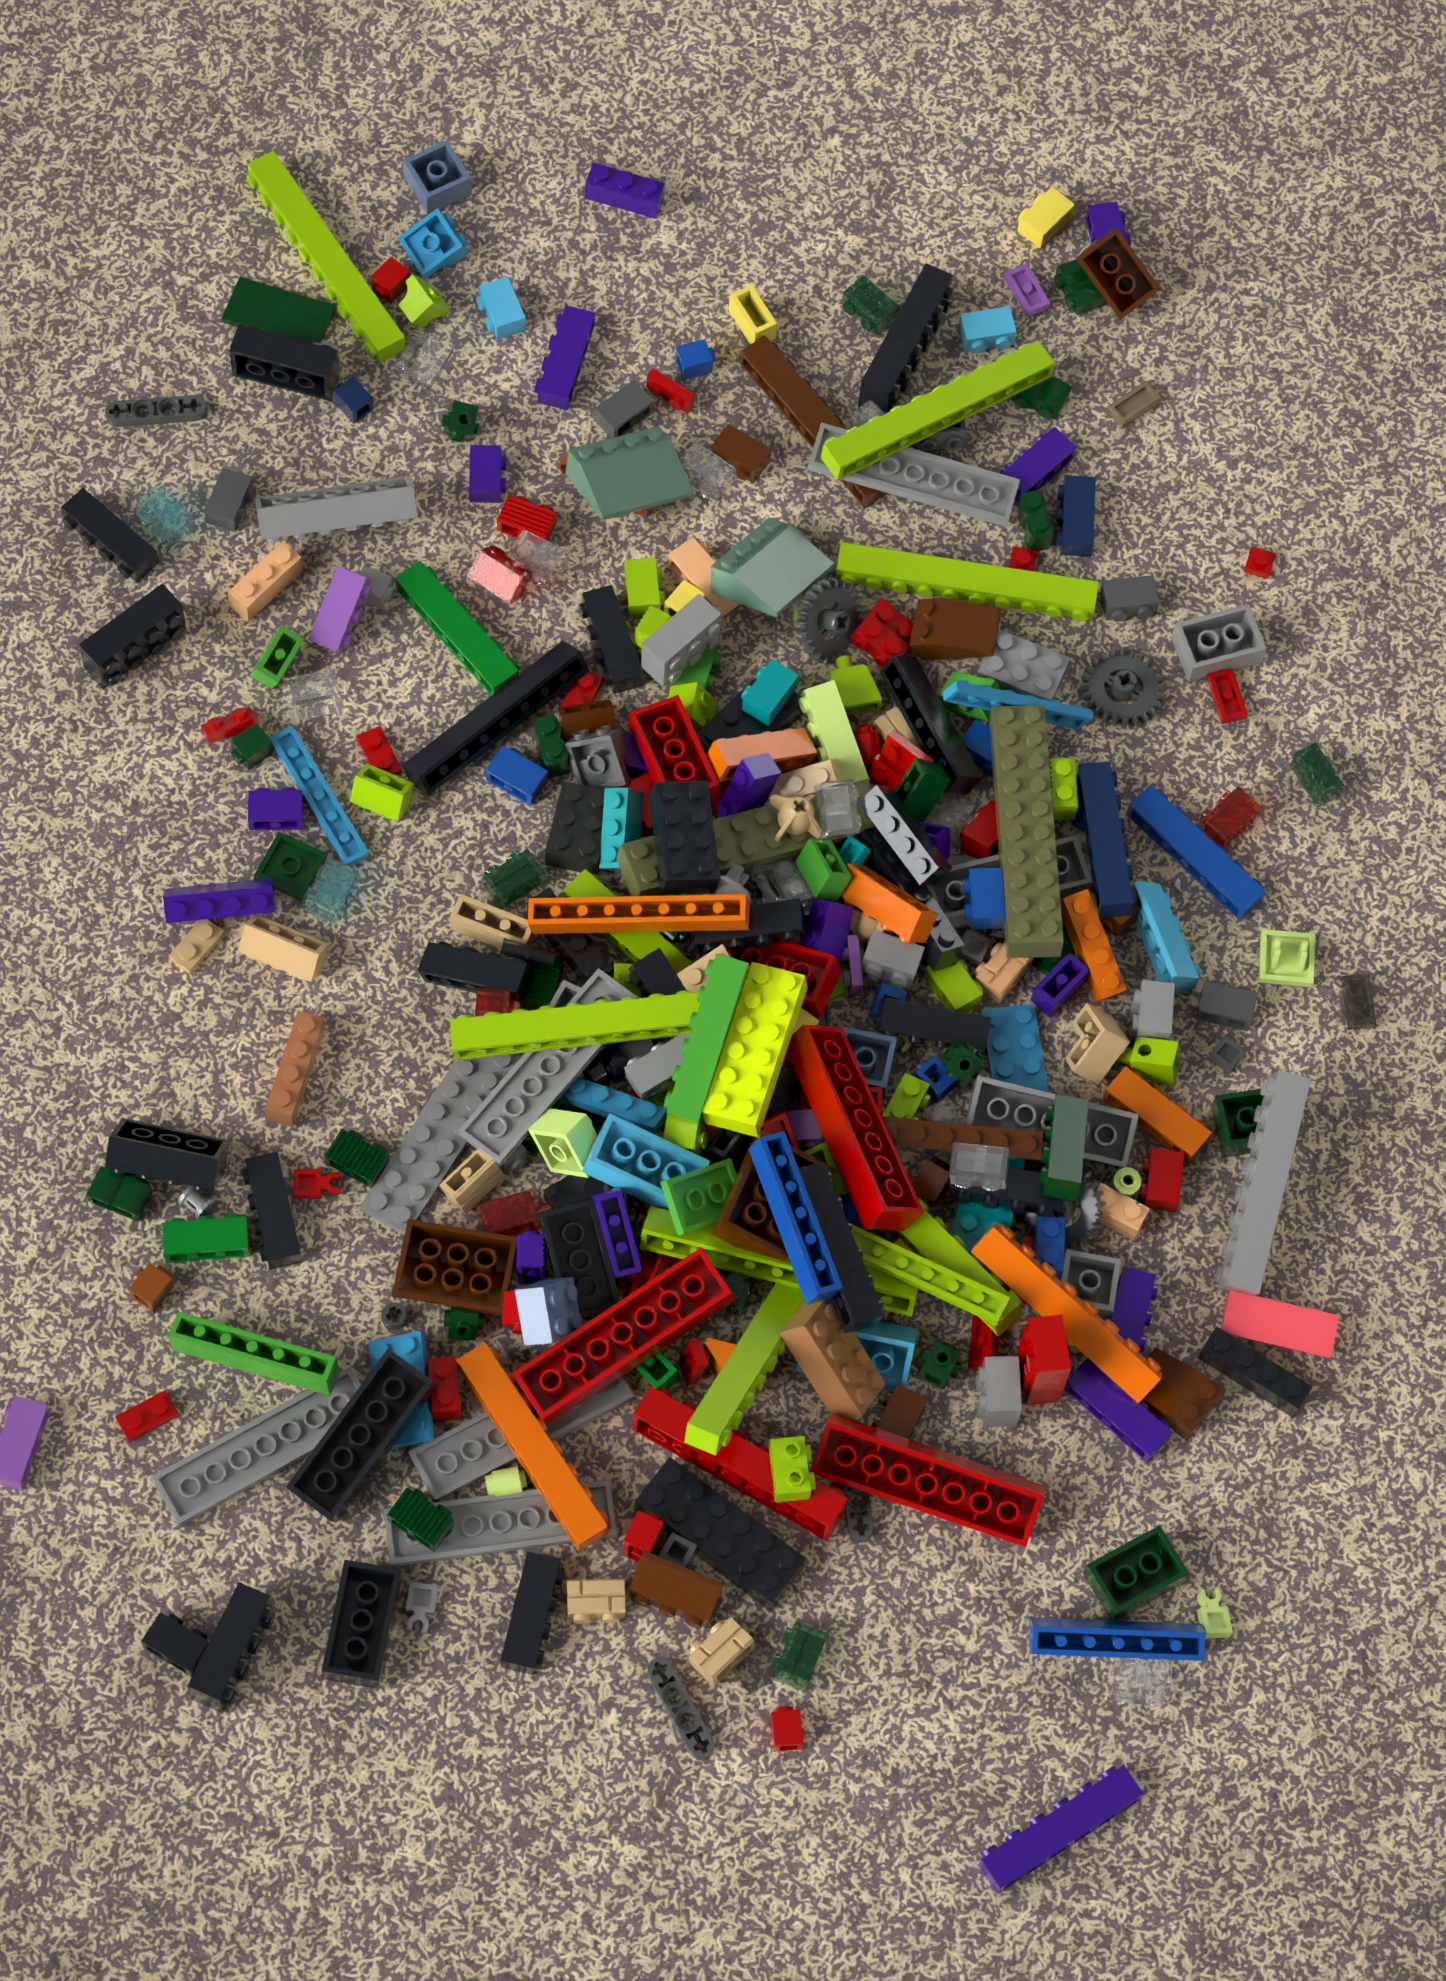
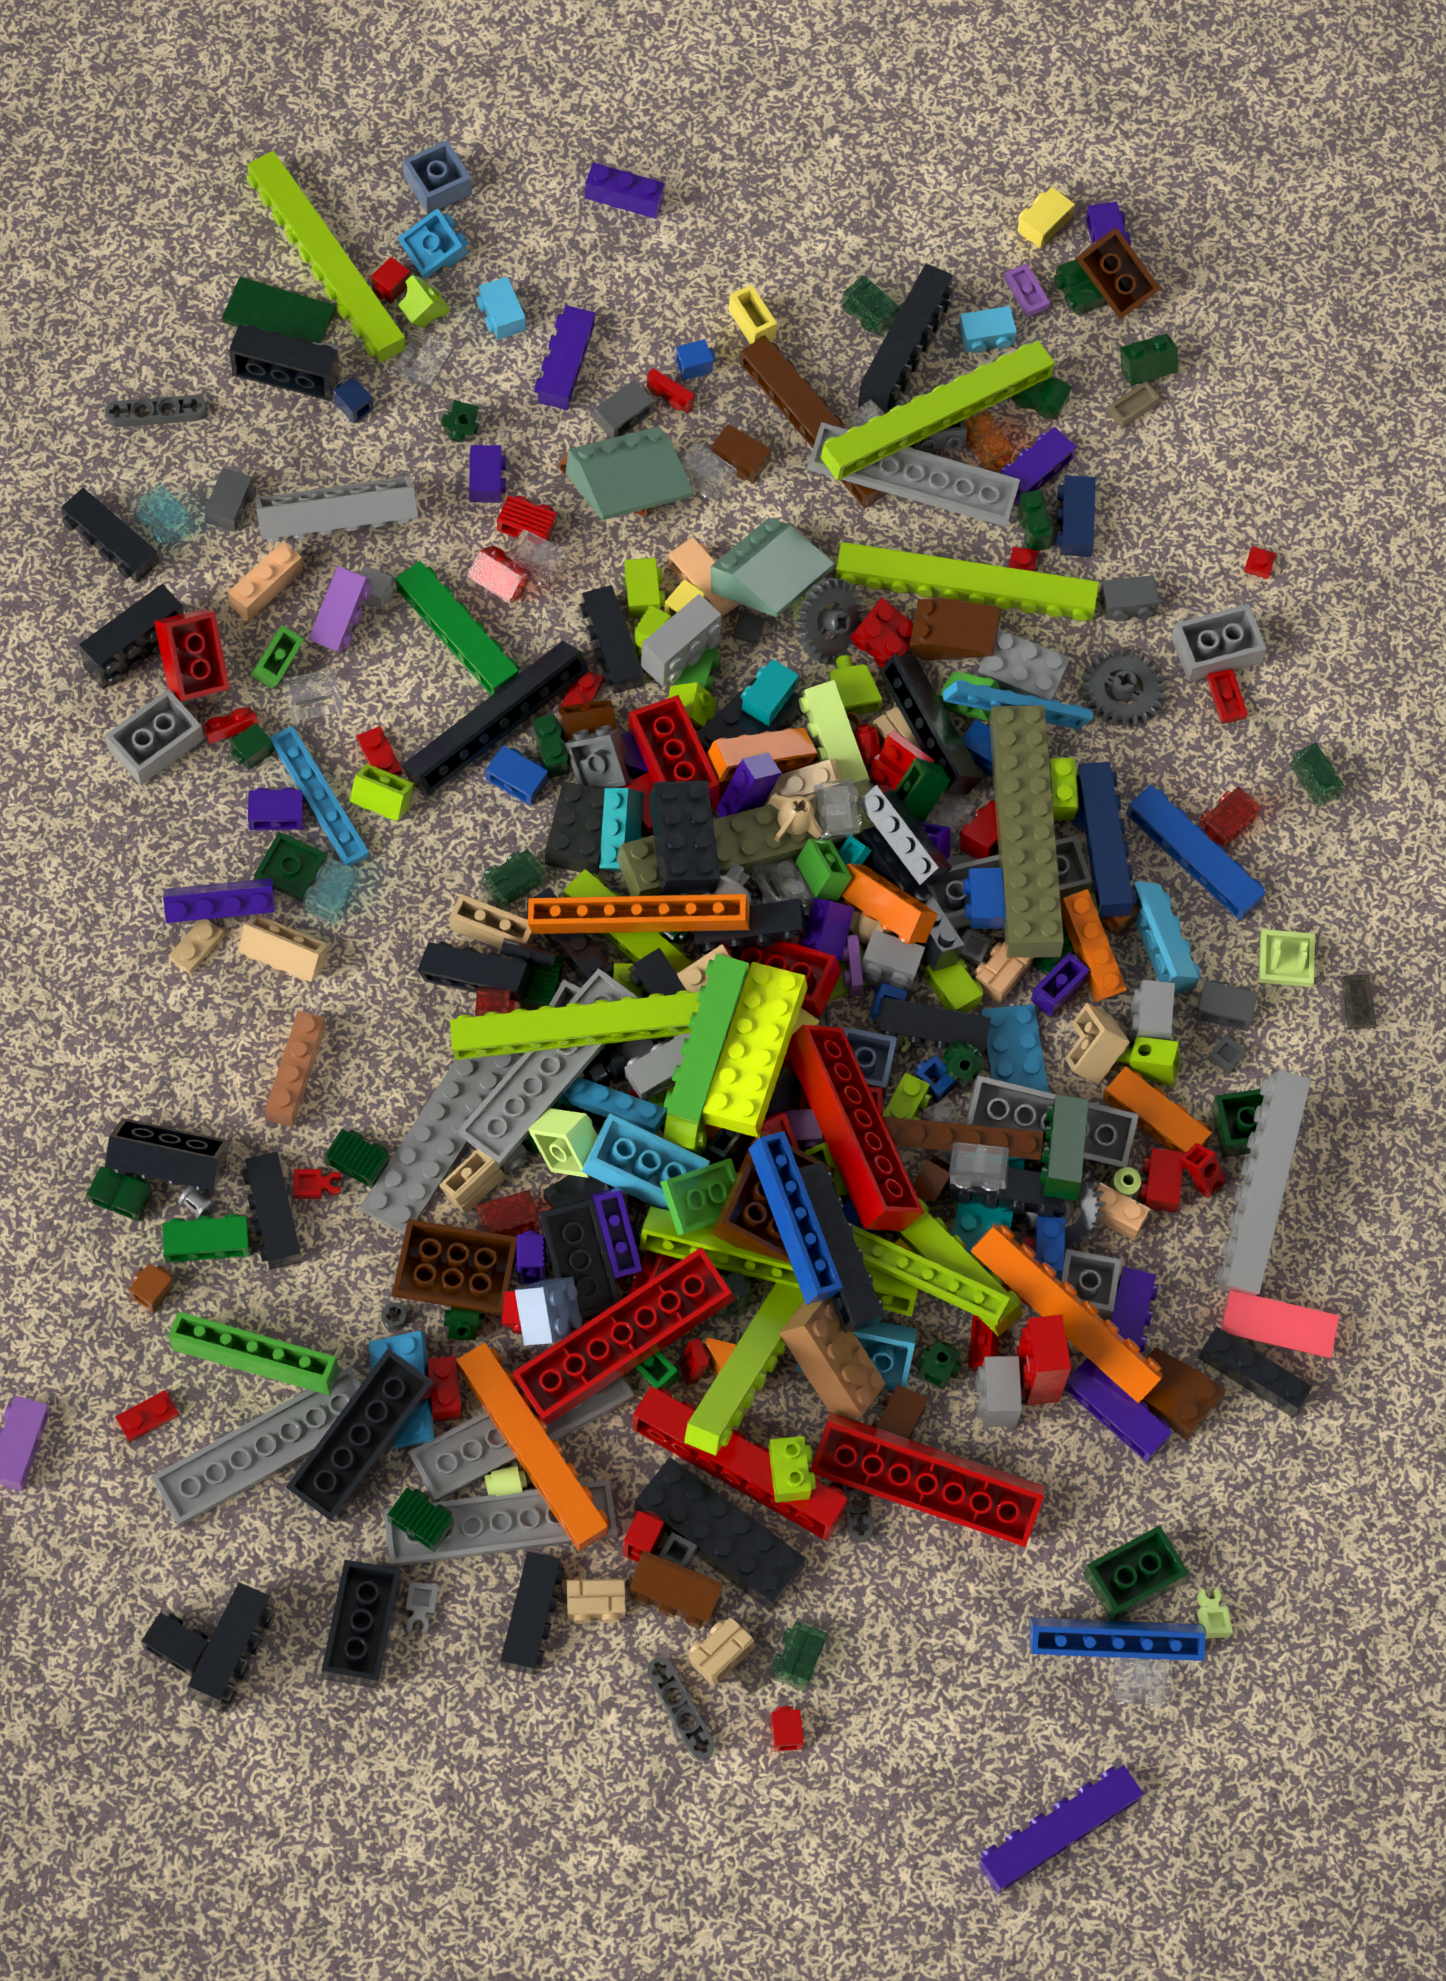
none -> light grey brick [105,689,204,786]
none -> red brick [154,609,230,701]
none -> dark grey plate [732,611,765,645]
none -> clear orange brick [965,410,1014,472]
none -> dark green brick [1120,334,1178,386]
none -> red leg [1180,1143,1226,1198]

